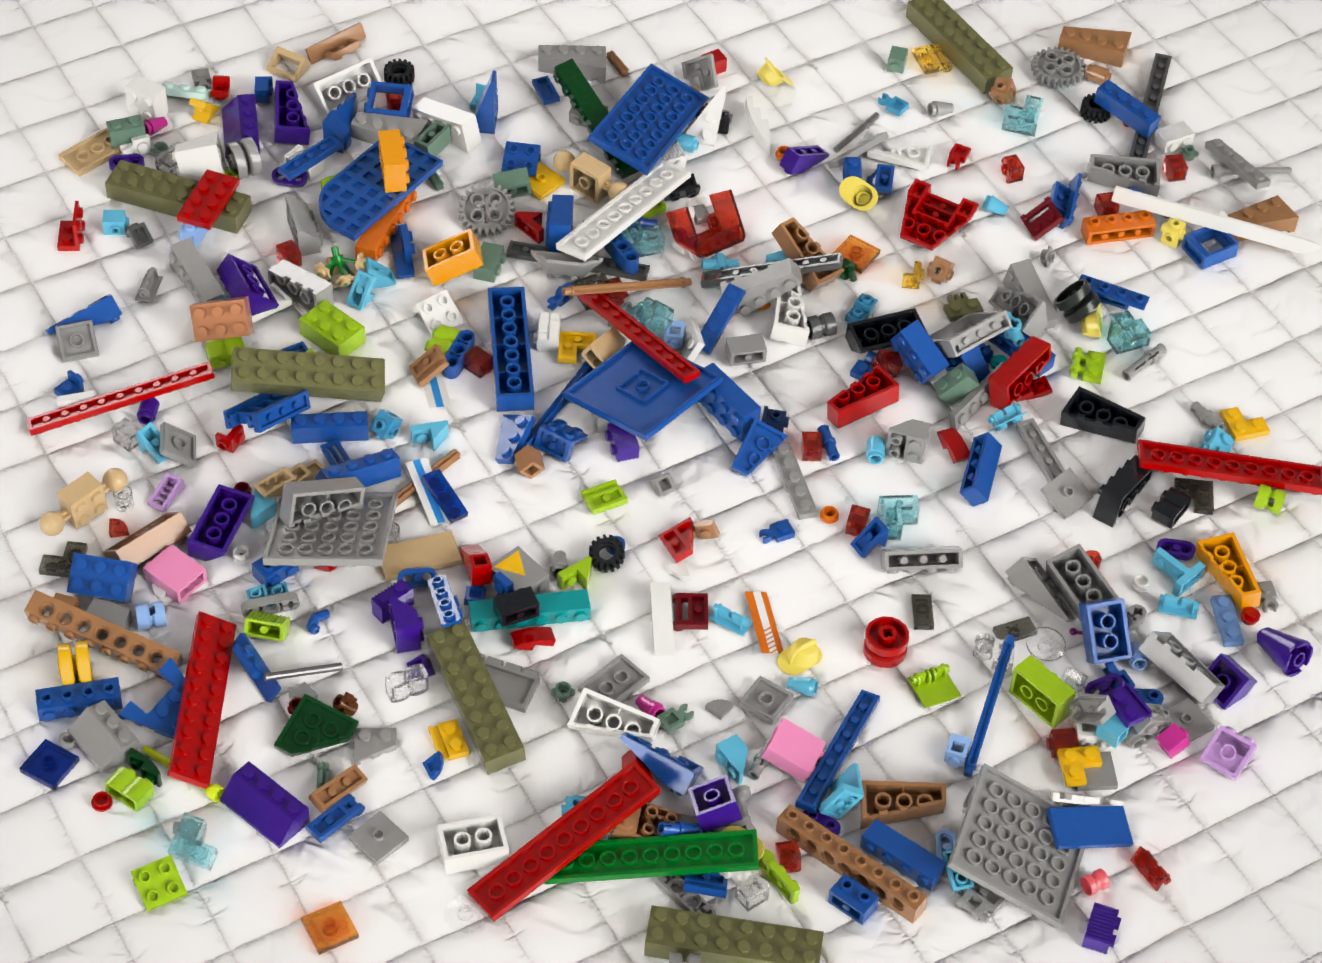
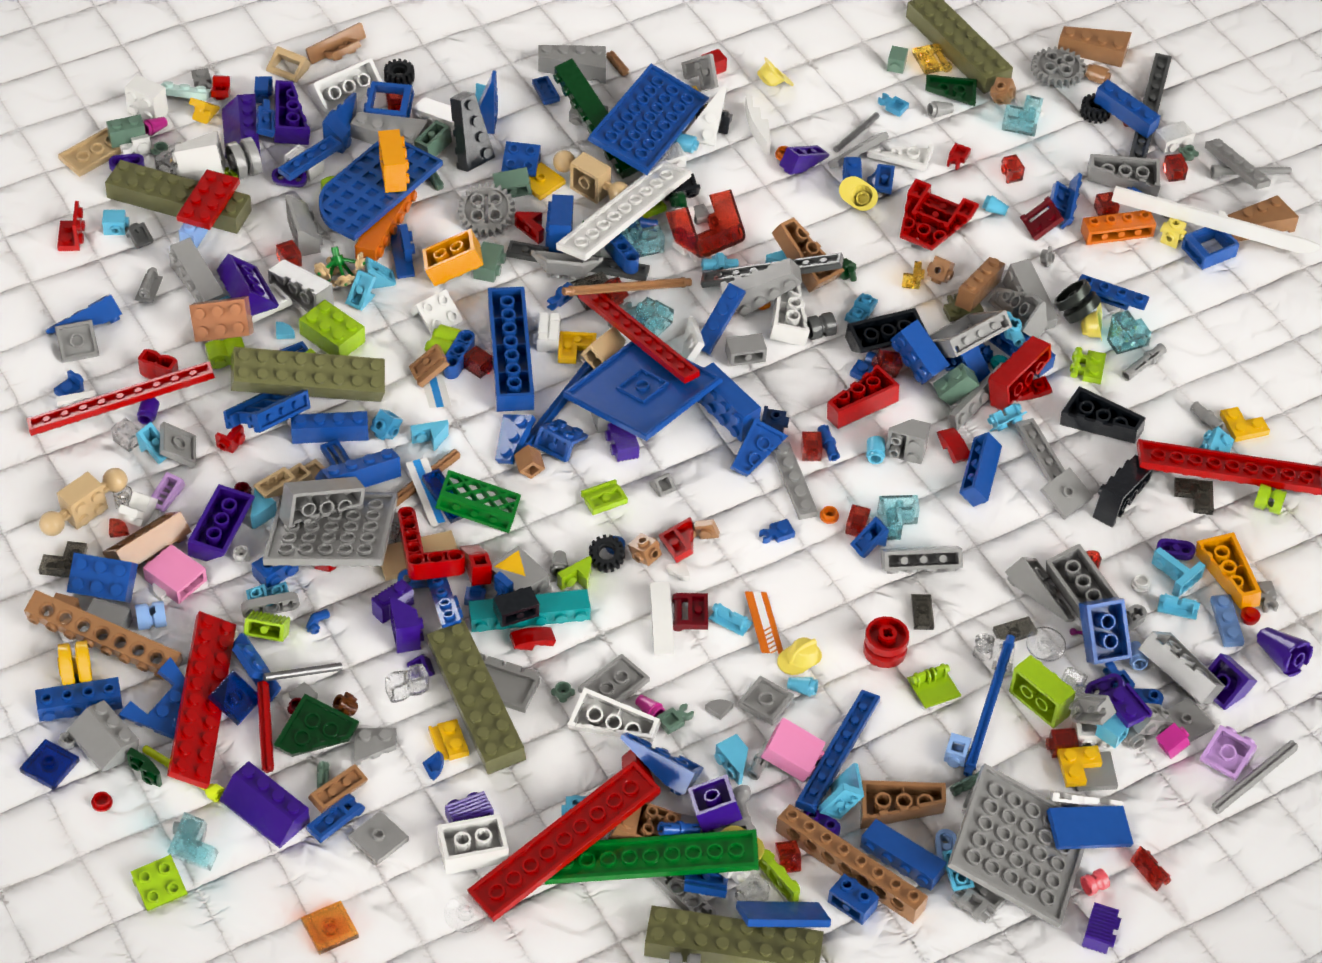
lime brick [104,766,154,812] -> none
light blue brick [664,320,686,349] -> none
clear orange plate [832,234,881,274] -> none
black brick [1151,487,1192,529] -> none
none -> white brick [118,491,158,527]
none -> red brick [138,349,179,379]
none -> clear blue plate [208,670,258,726]
none -> blue hinge [256,99,275,138]
none -> red axle [257,680,274,773]
none -> medium azure tile [276,322,295,339]
none -> red beam [398,507,465,580]
none -> green fence [435,470,521,533]
none -> brick [445,791,494,823]
none -> wedge [450,91,495,172]
none -> medium nougat brick [628,533,662,566]
none -> dark green plate [669,191,687,209]
none -> blue tile [736,901,831,927]
none -> dark green wing [925,74,977,107]
none -> sand green axle [950,772,979,796]
none -> medium nougat brick [955,257,1005,312]
none -> light grey axle [1211,740,1299,814]

